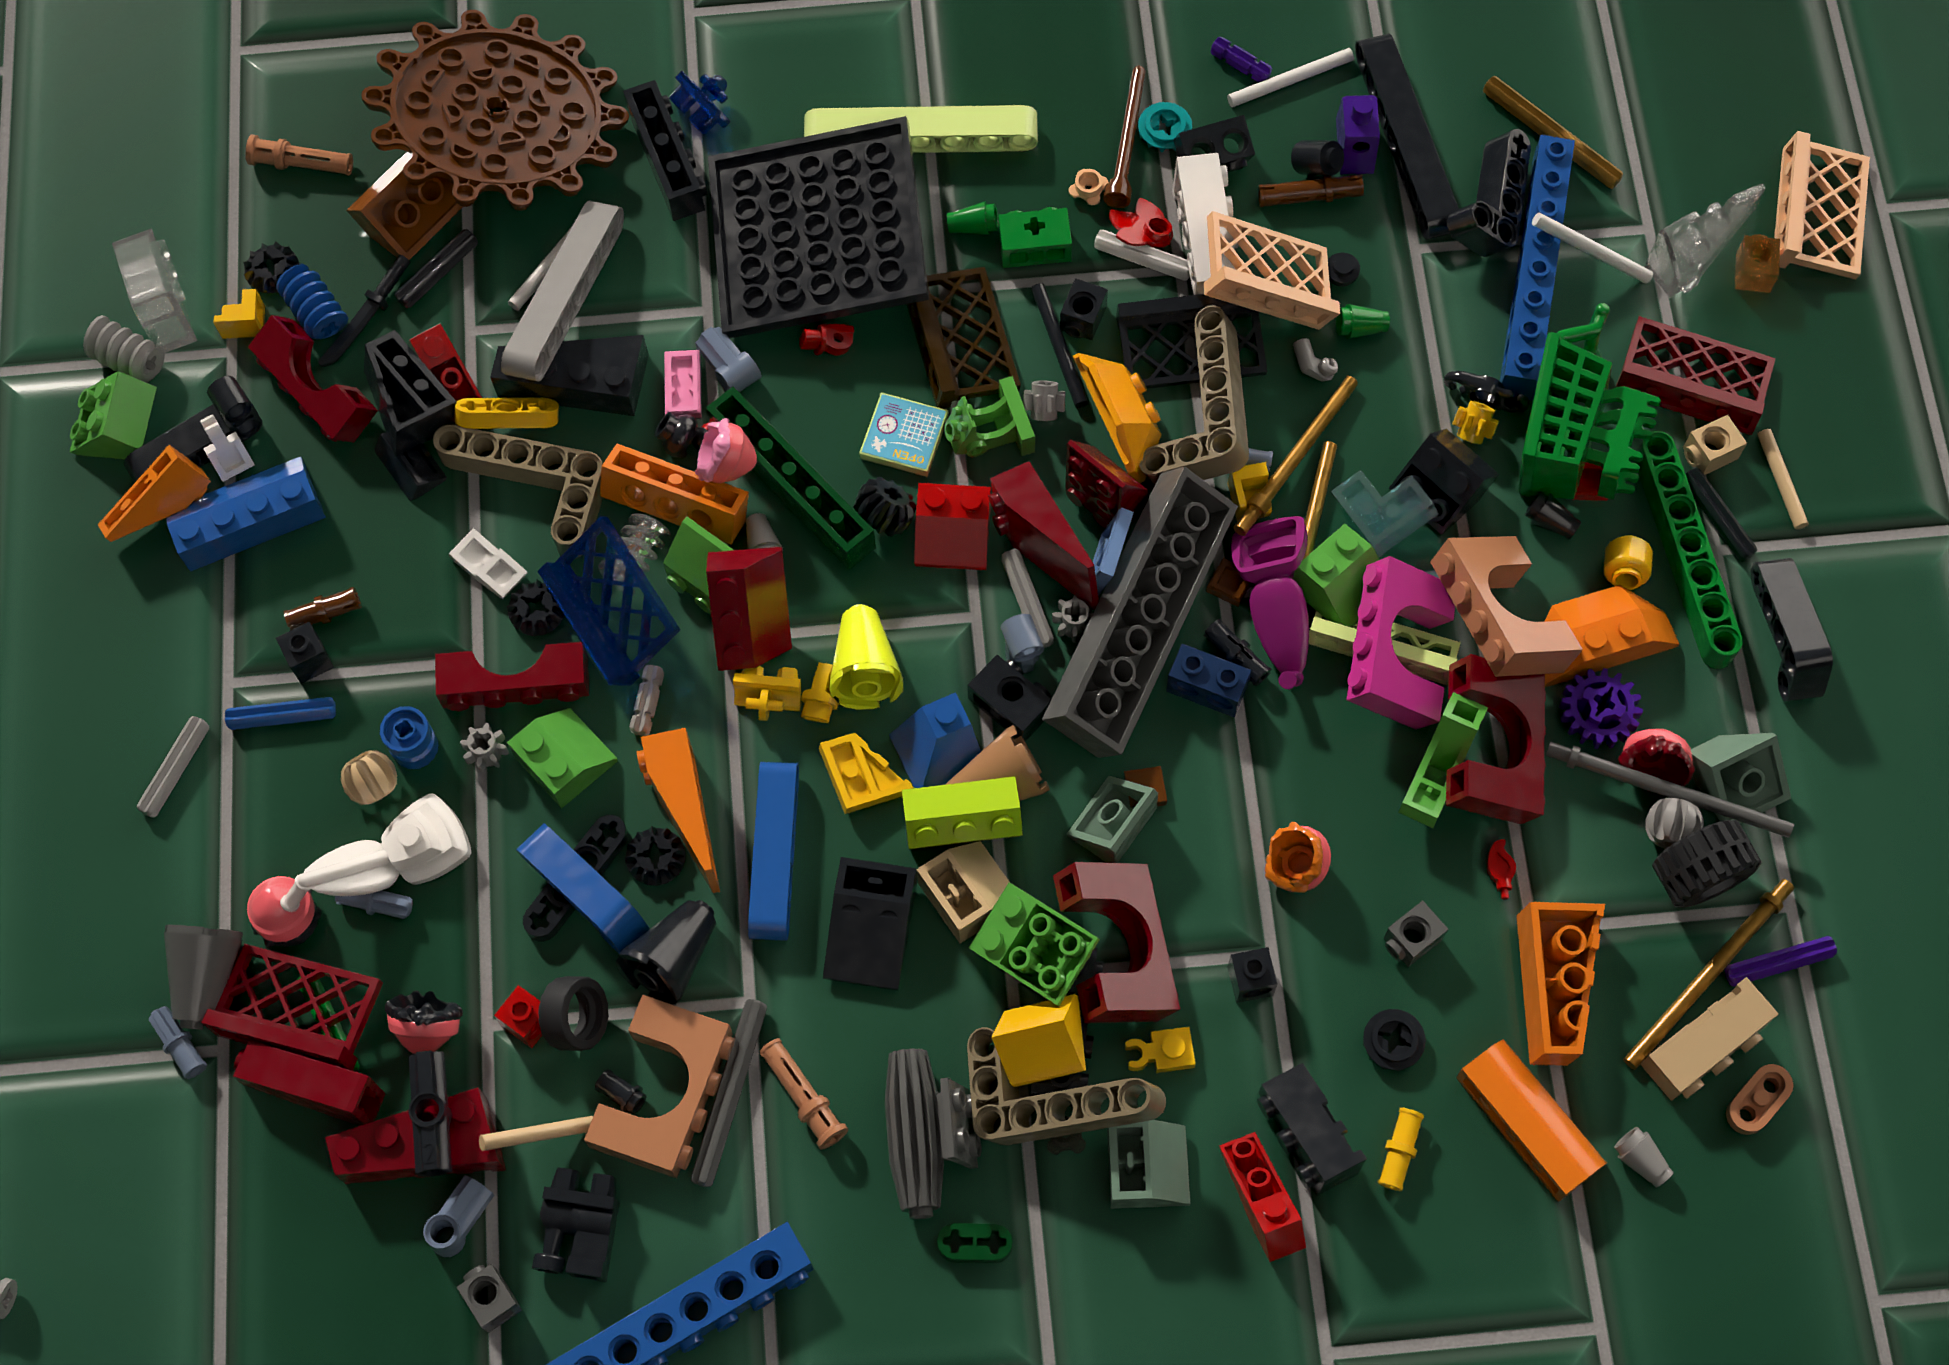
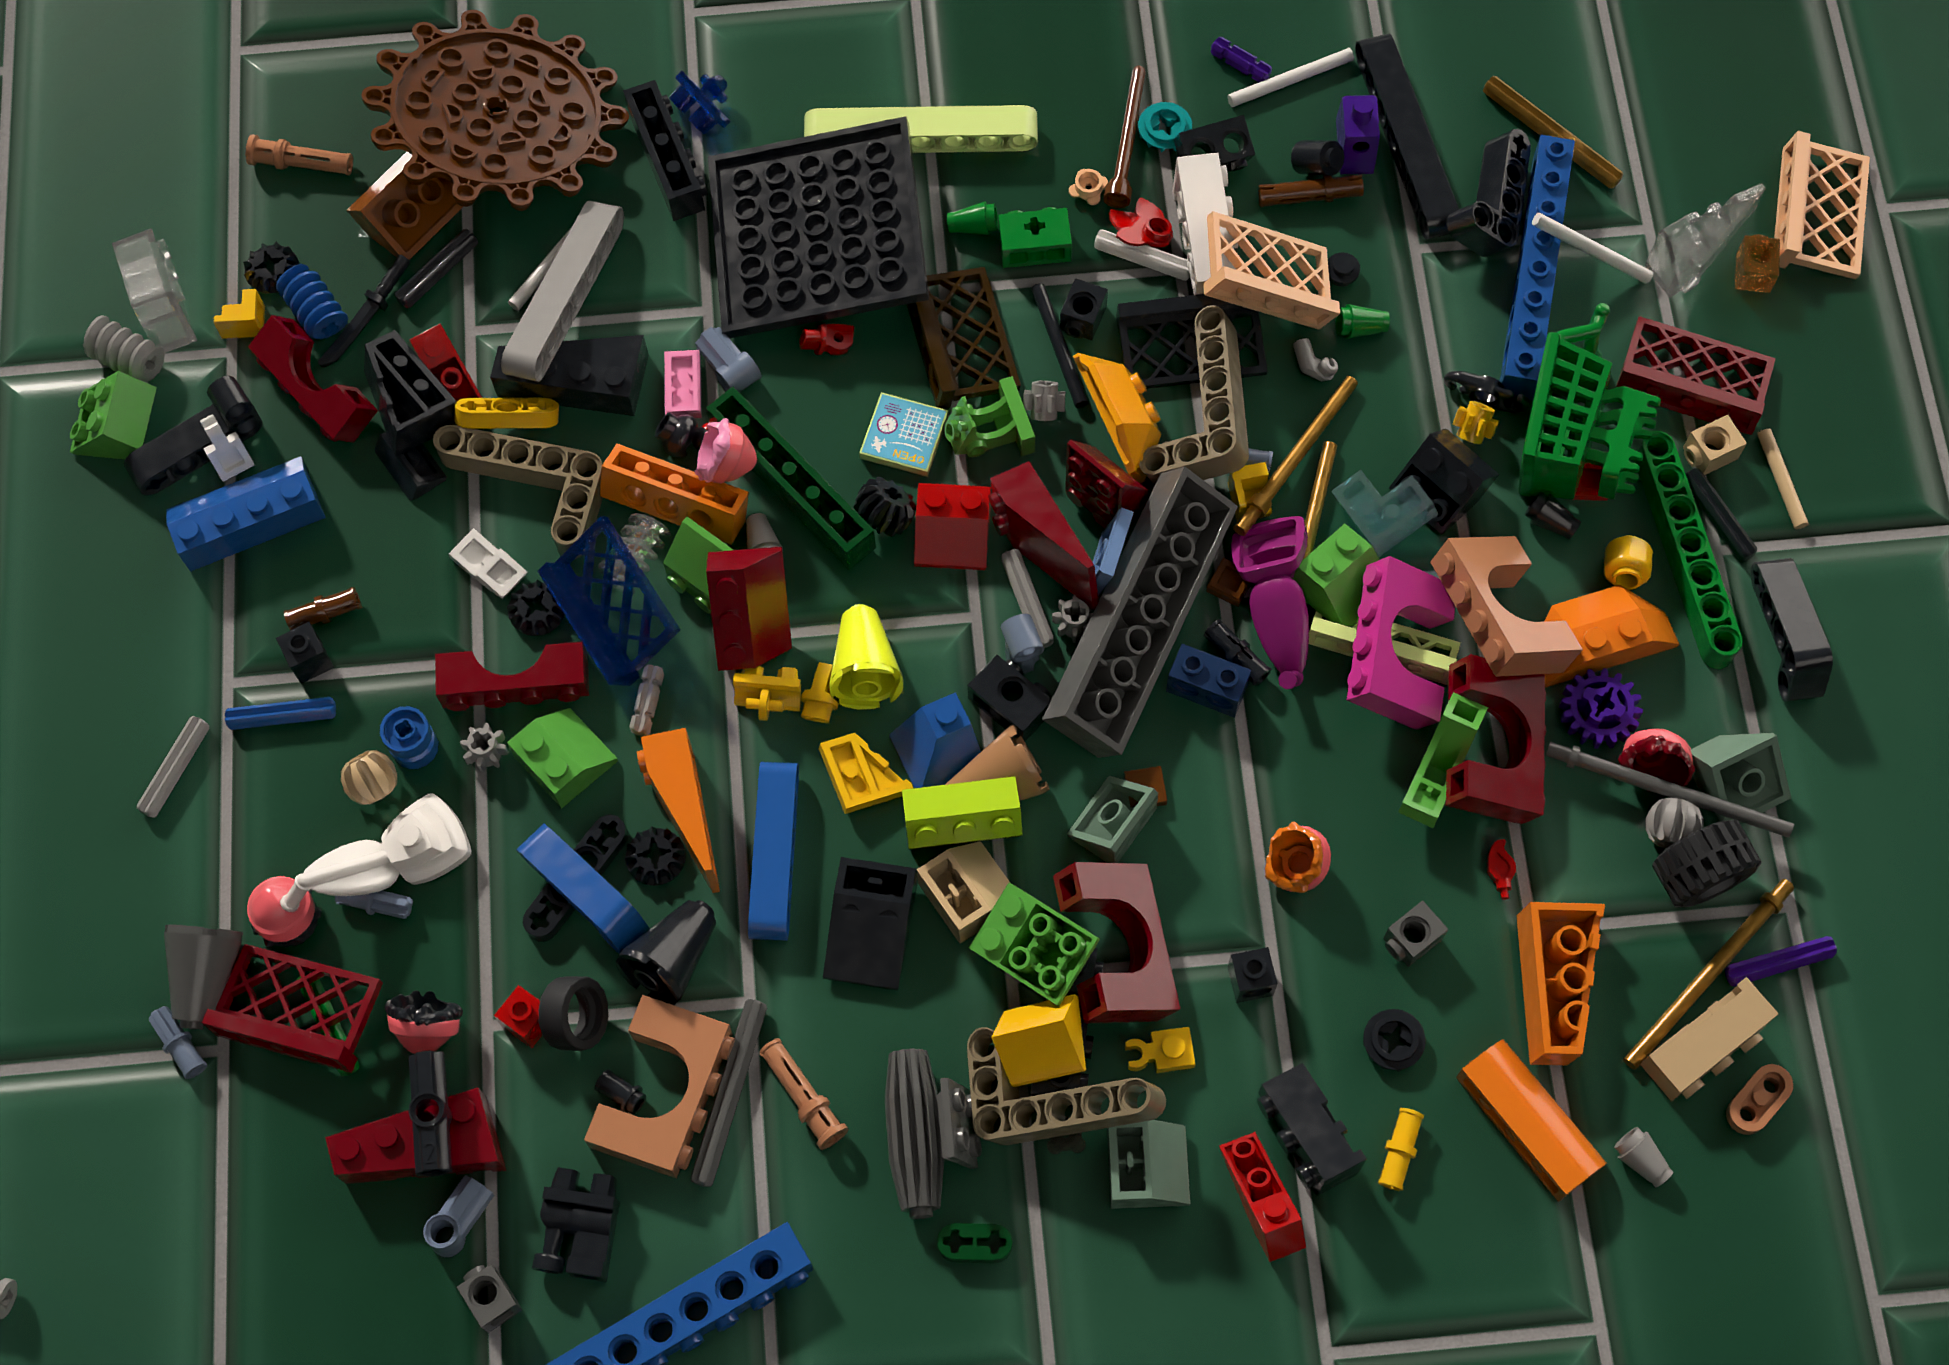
orange slope [98,445,211,542] -> none
dark red slope [233,1040,386,1126] -> none
tan bar [479,1116,593,1151] -> none

